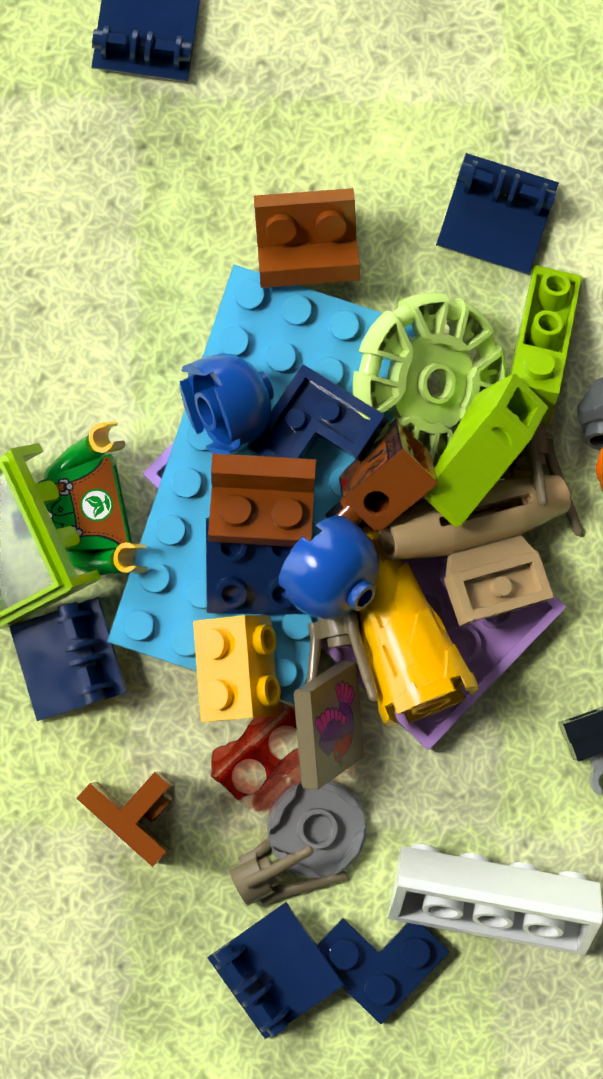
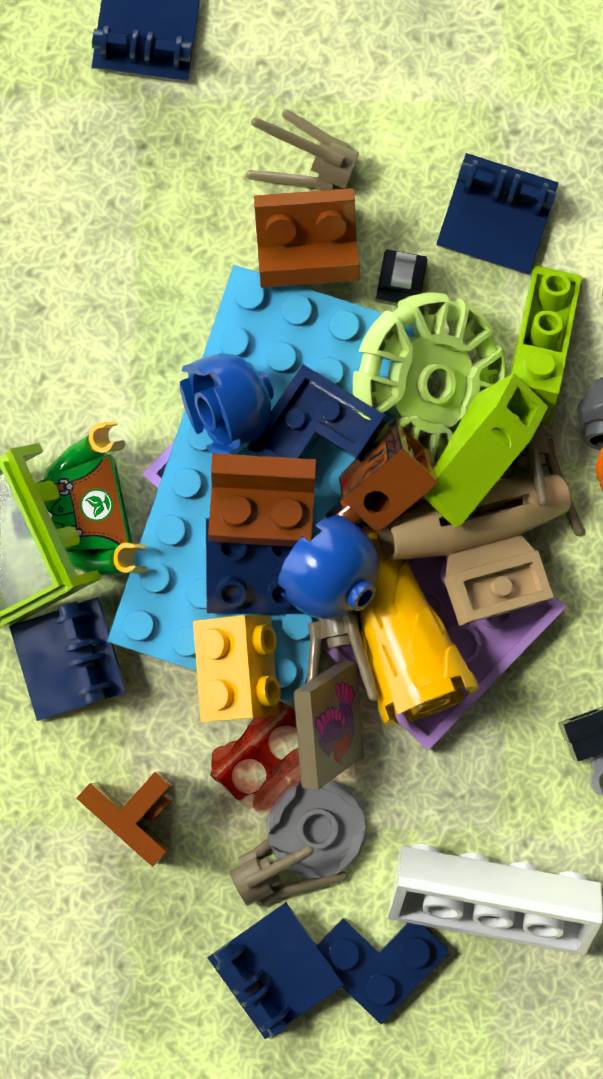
none -> dark tan plant [246,109,359,190]
none -> black piece [375,249,428,306]

